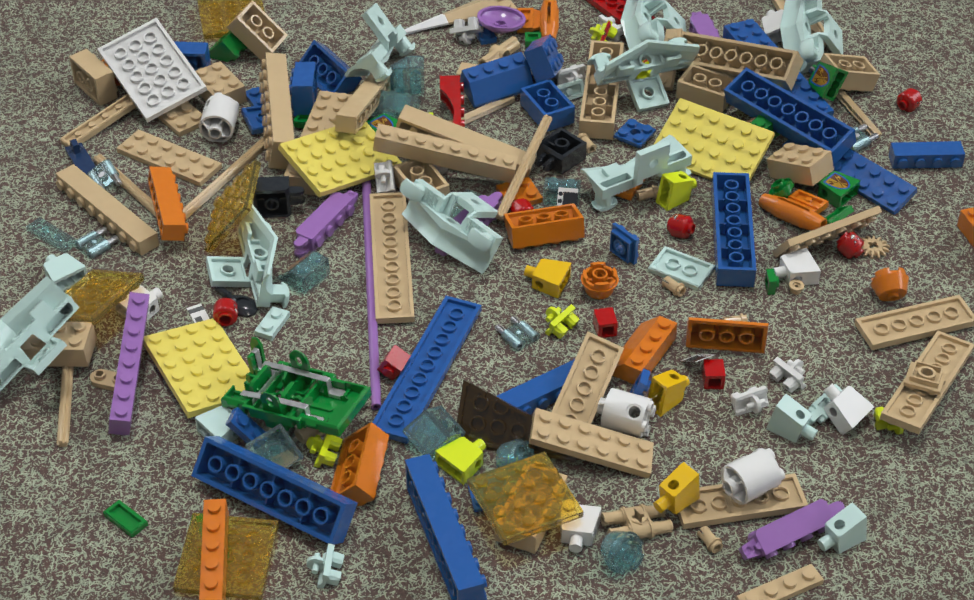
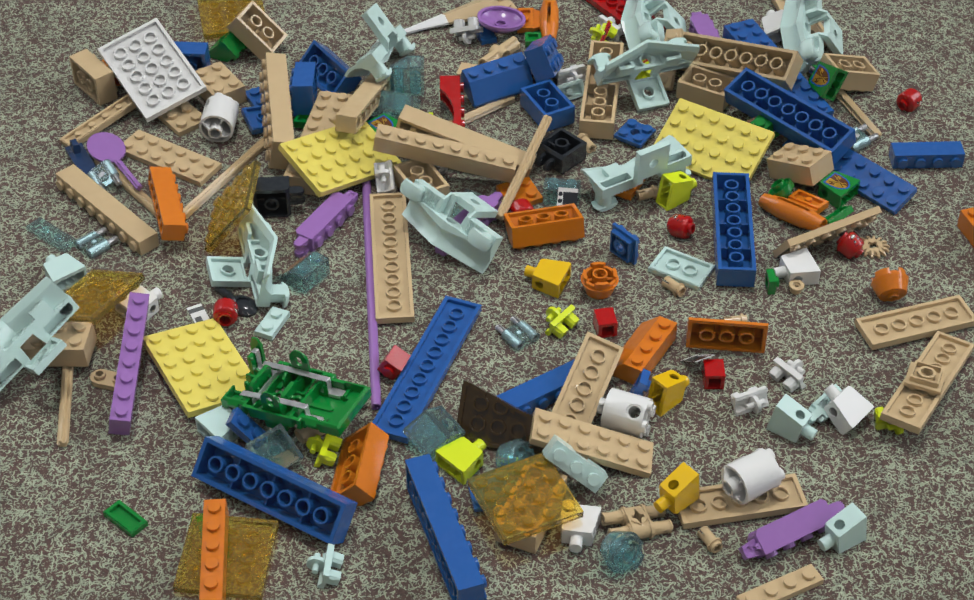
none -> medium lavender piece [87,132,143,191]
none -> light aqua arch [542,434,608,494]

